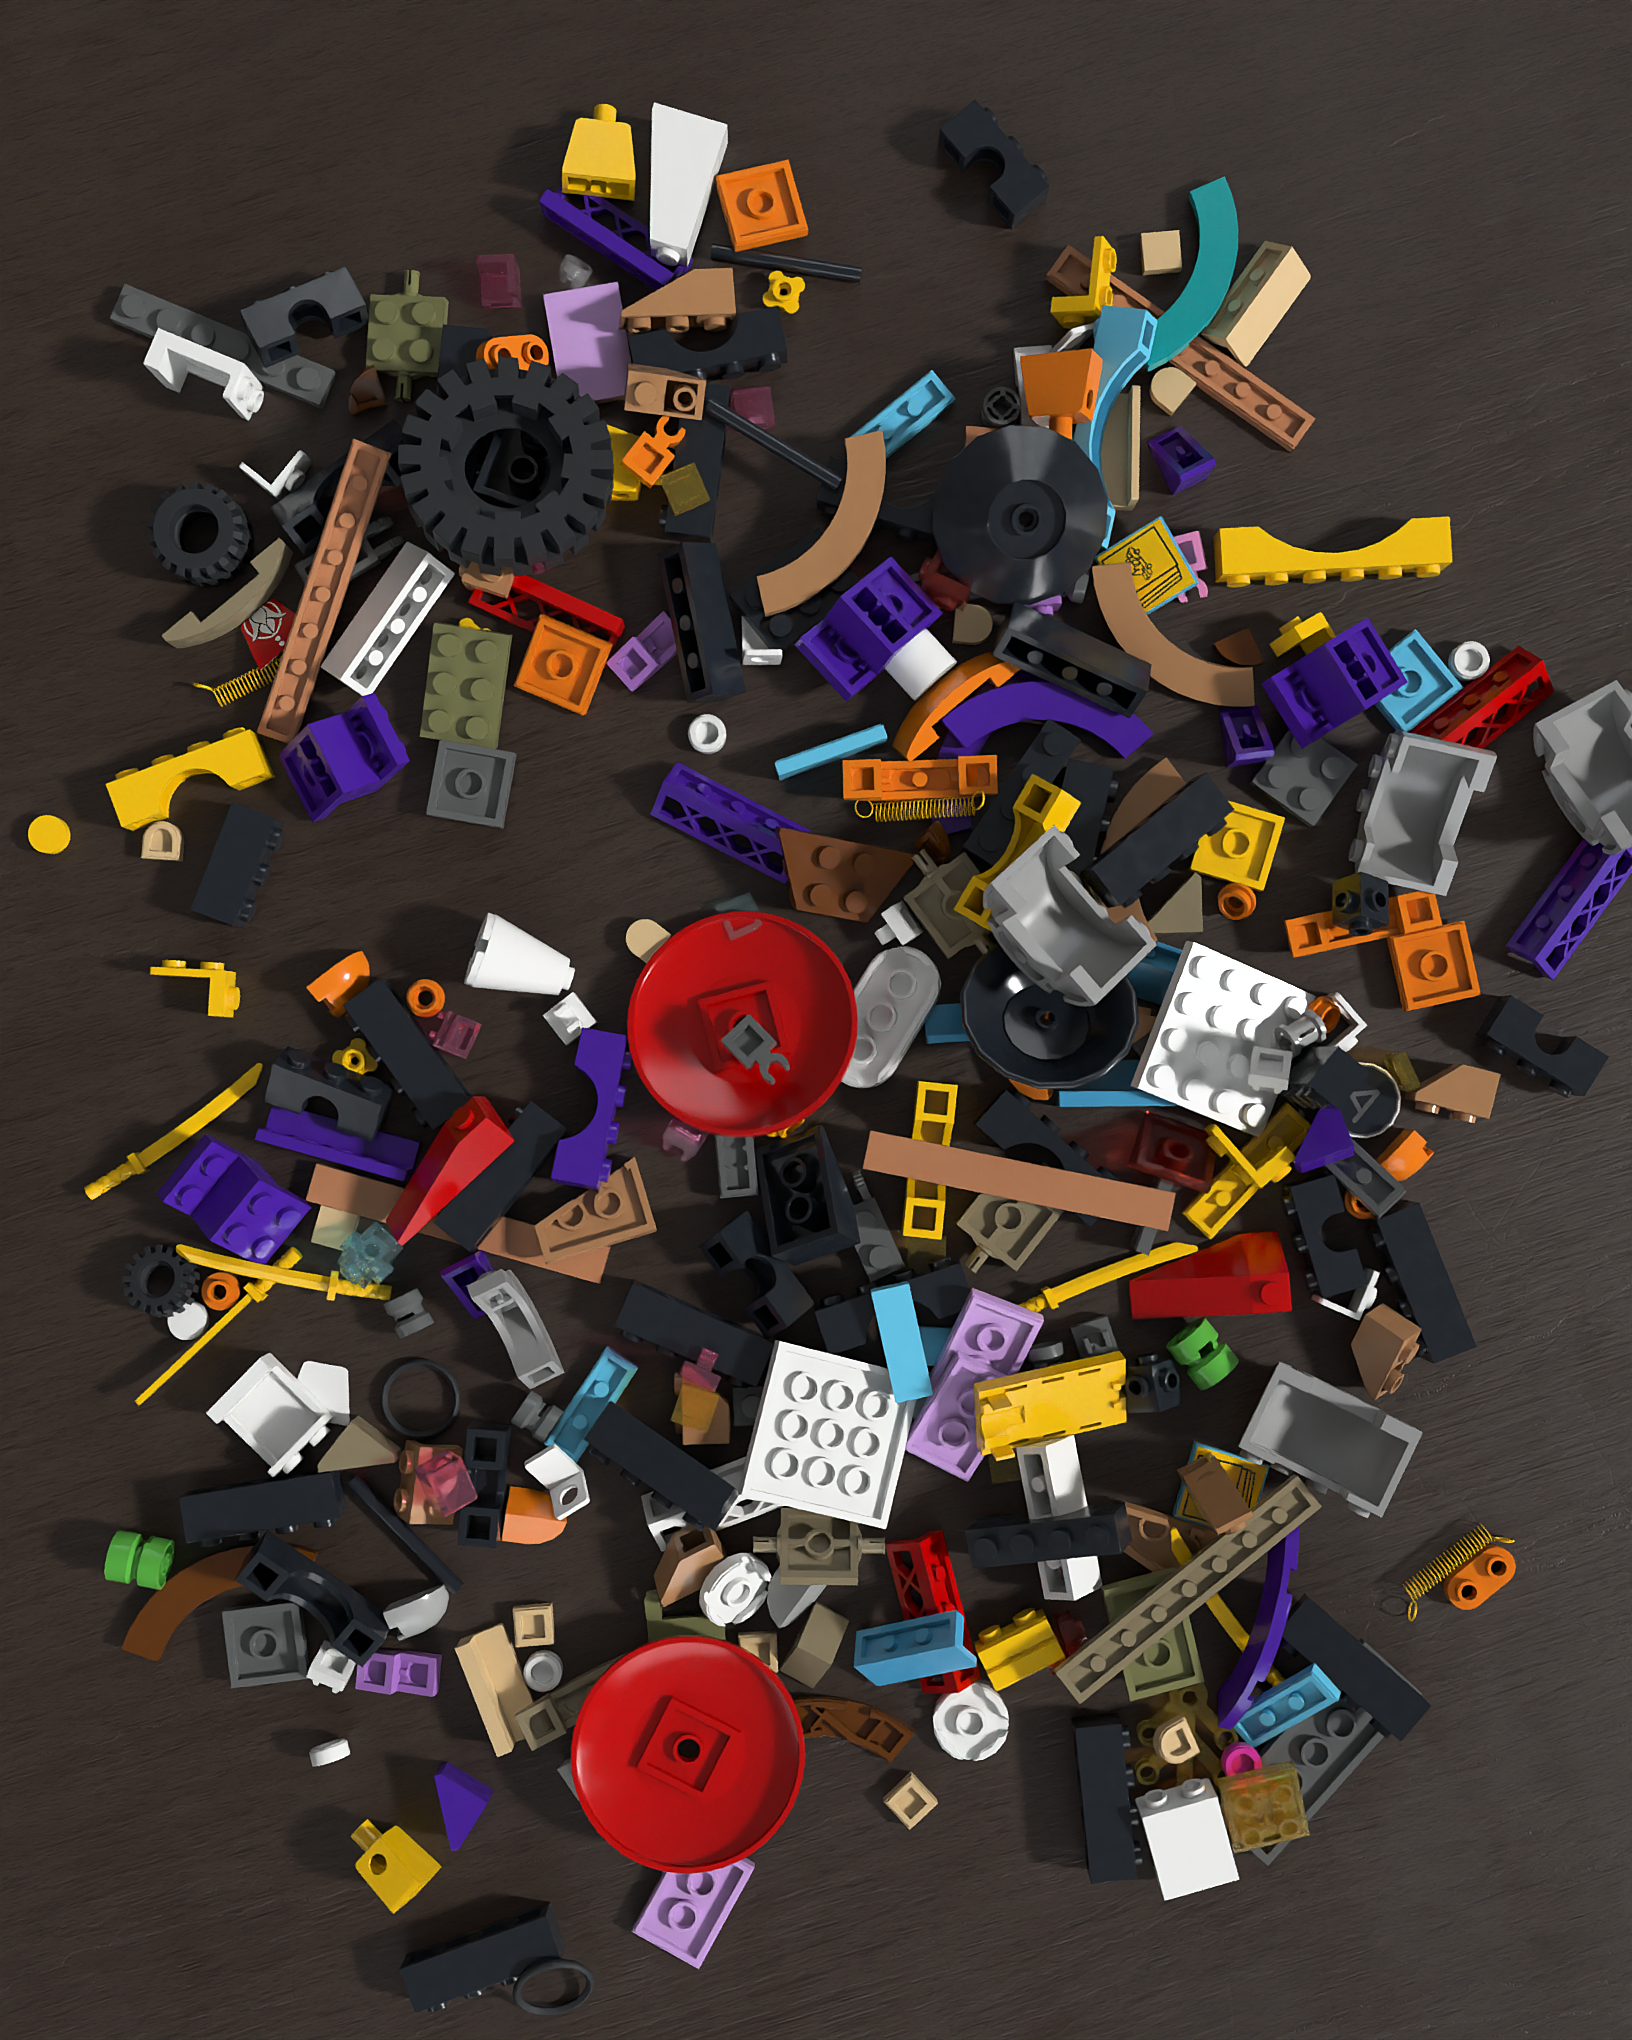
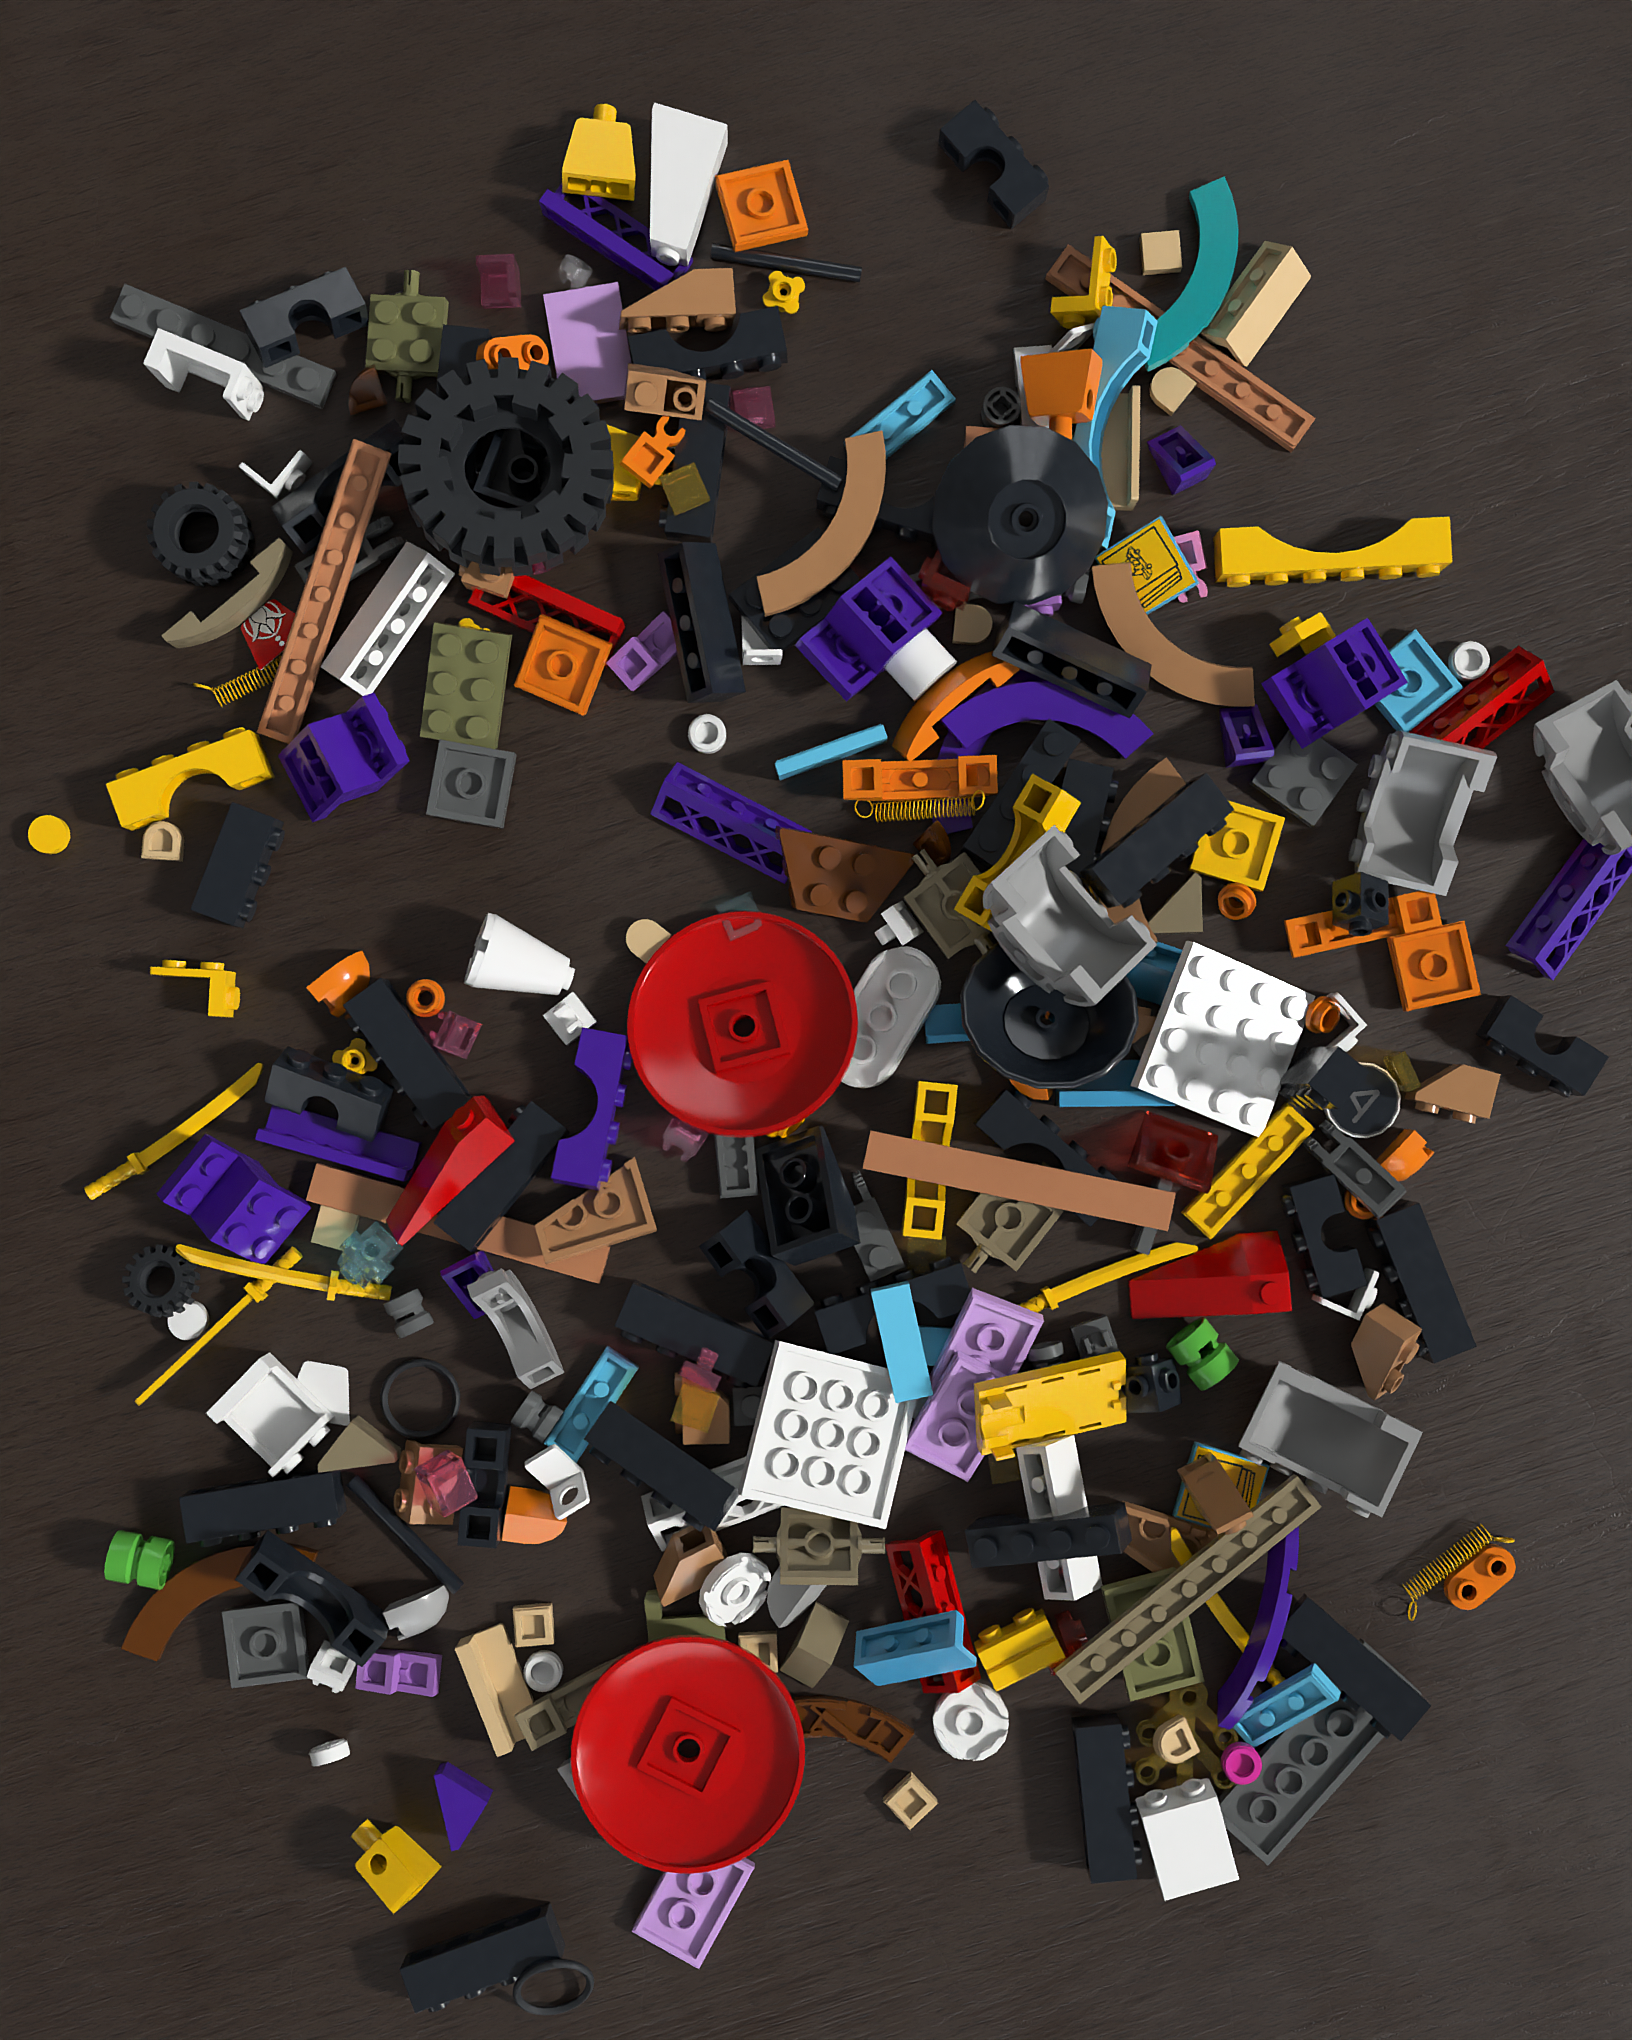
orange plate [202,1272,241,1310] -> none
dark grey plate [721,1014,790,1085] -> none
yellow bracket [1204,1124,1295,1188] -> none
reddish brown tile [1212,628,1264,667] -> none
clear yellow tile [1217,1761,1310,1854] -> none
white tile [1248,1046,1292,1094] -> none
light grey bush [1274,1009,1327,1058] -> none
dark purple slope [1294,1108,1354,1173] -> none

